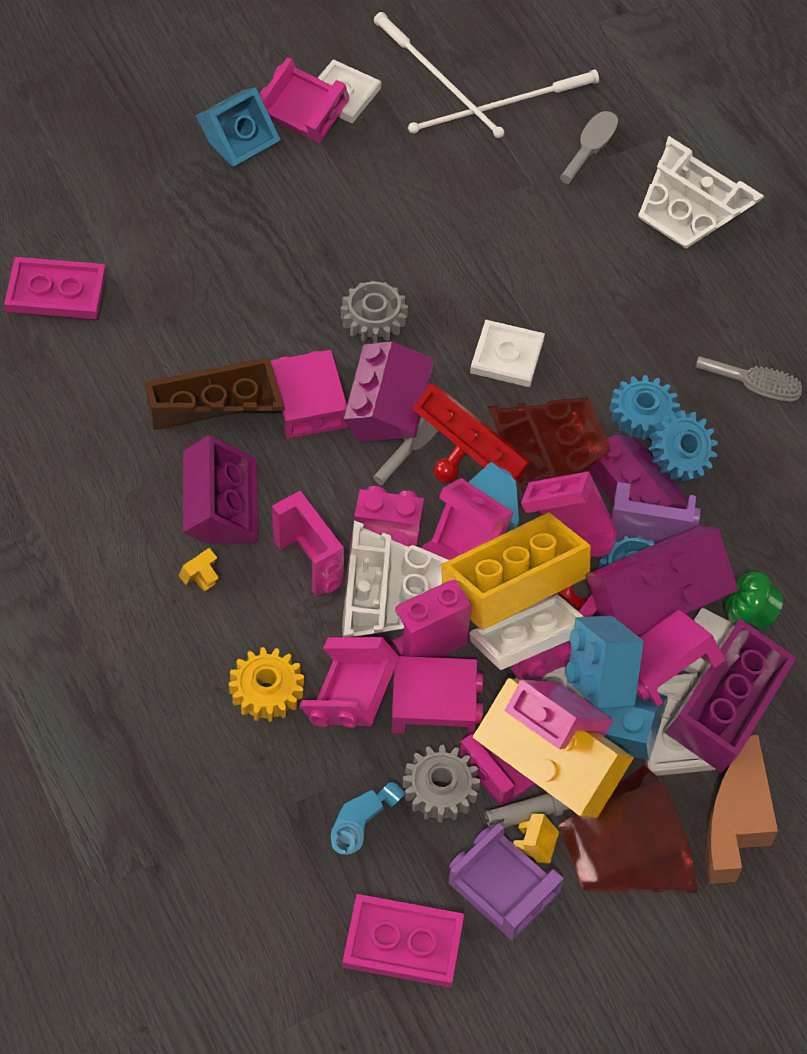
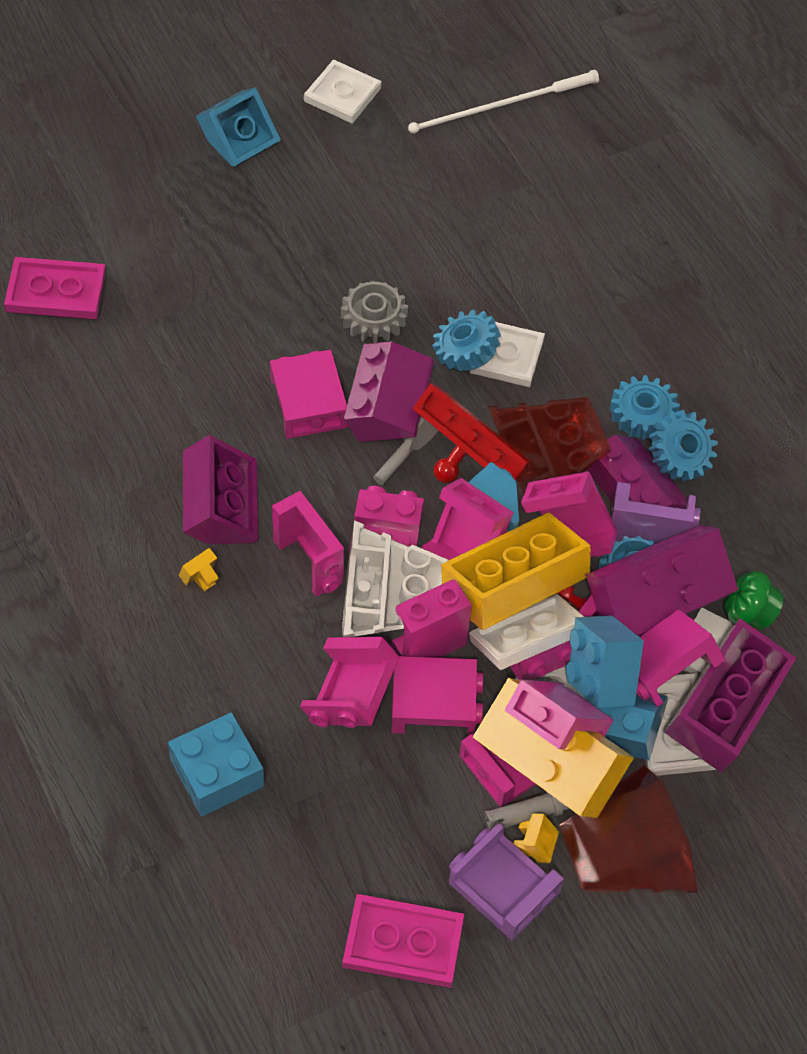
reddish brown wedge [145,357,284,430] -> none
yellow gear [229,647,304,722] -> none
dark pink panel [259,57,350,144] -> none
dark azure arm [331,782,405,855] -> none
white piece [374,12,504,138] -> none
light grey gear [403,745,480,823] -> none
light grey piece [560,111,618,184] -> none
white wedge [638,136,764,249] -> none
light grey piece [695,356,802,402] -> none
nougat slope [705,735,778,884] -> none
none -> dark azure brick [168,712,264,817]
none -> dark azure gear [432,310,501,371]

